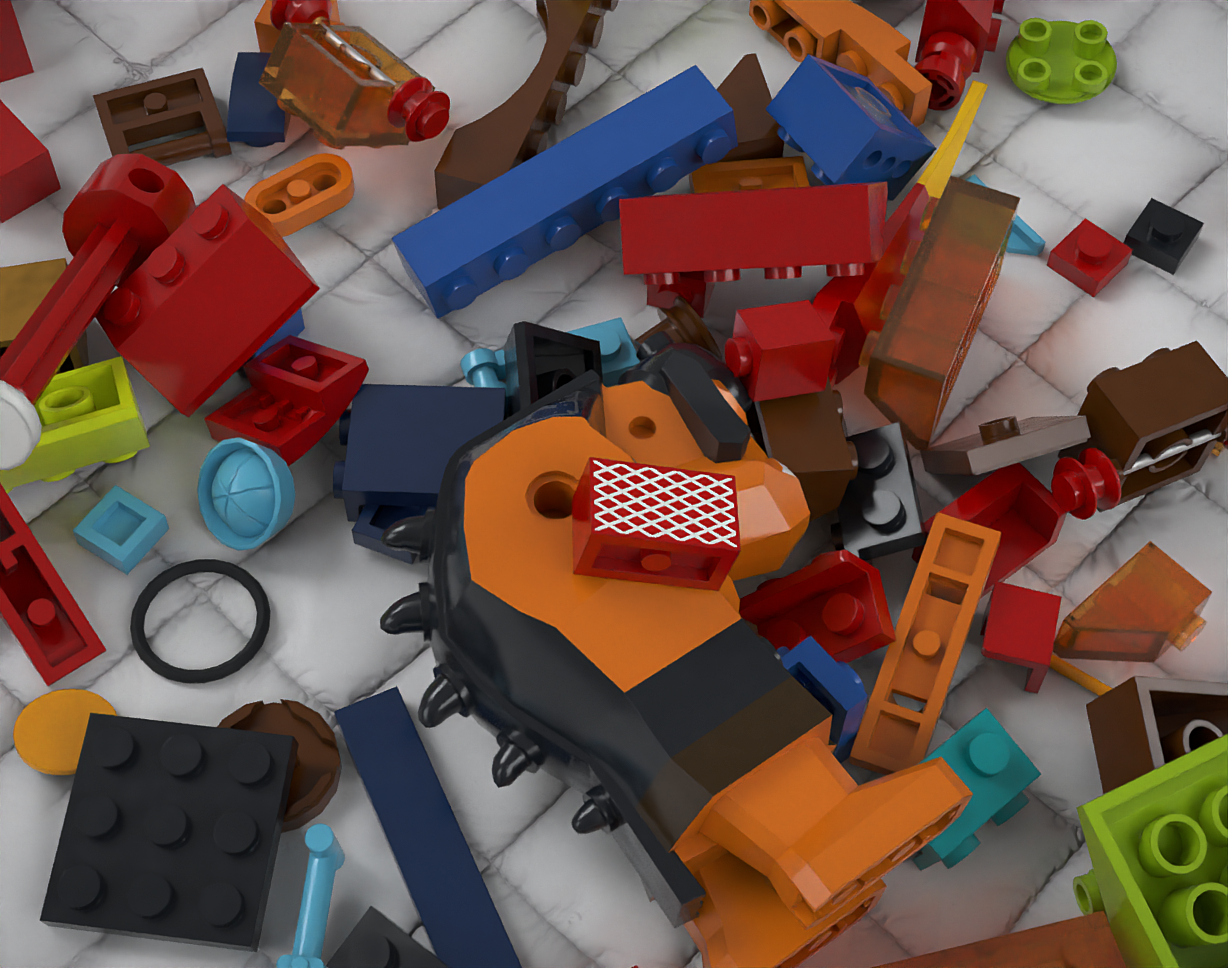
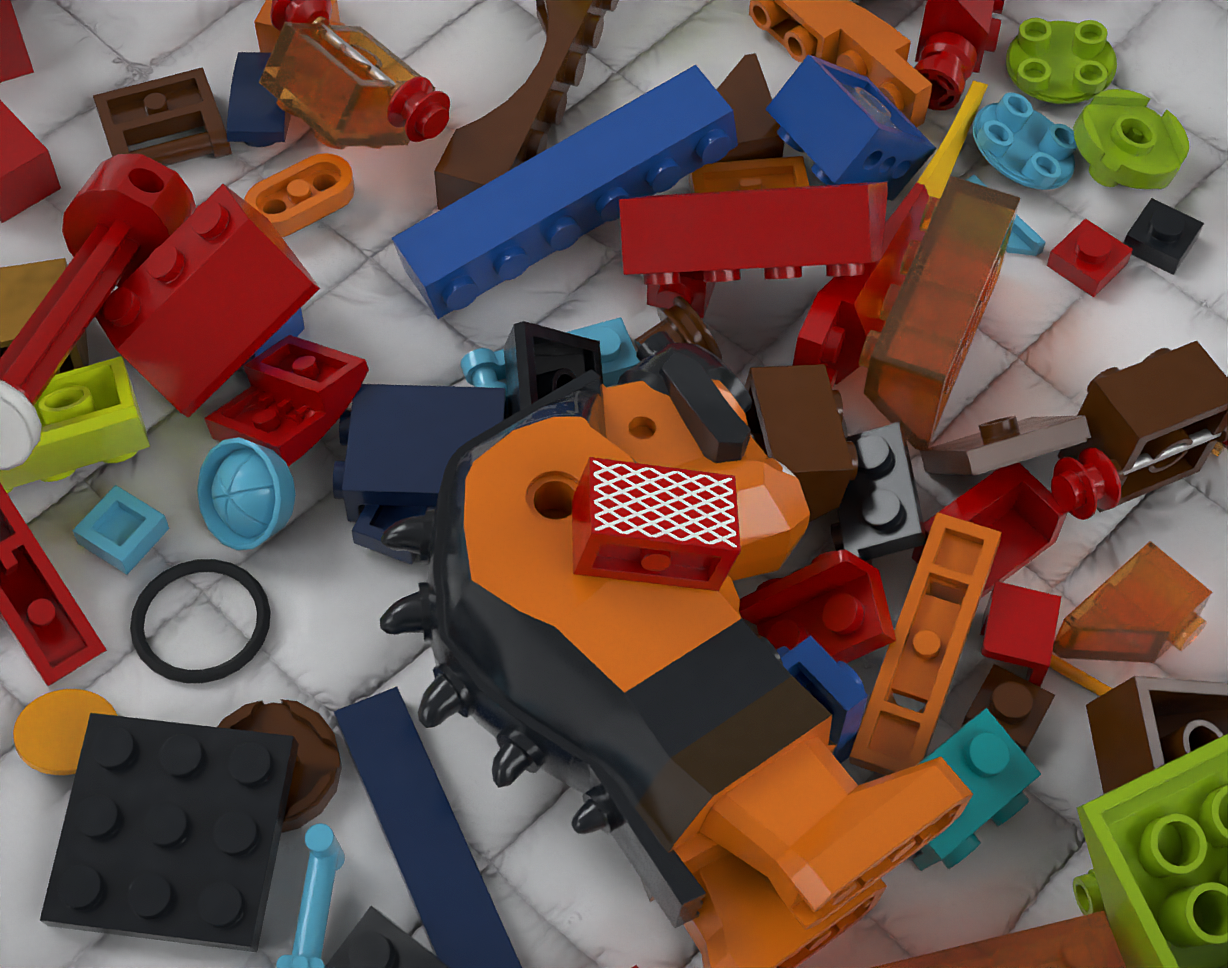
red brick [725,300,836,402] -> none
none -> reddish brown plate [961,664,1055,753]
none -> medium azure dish [973,93,1077,190]
none -> lime plate [1073,89,1189,189]

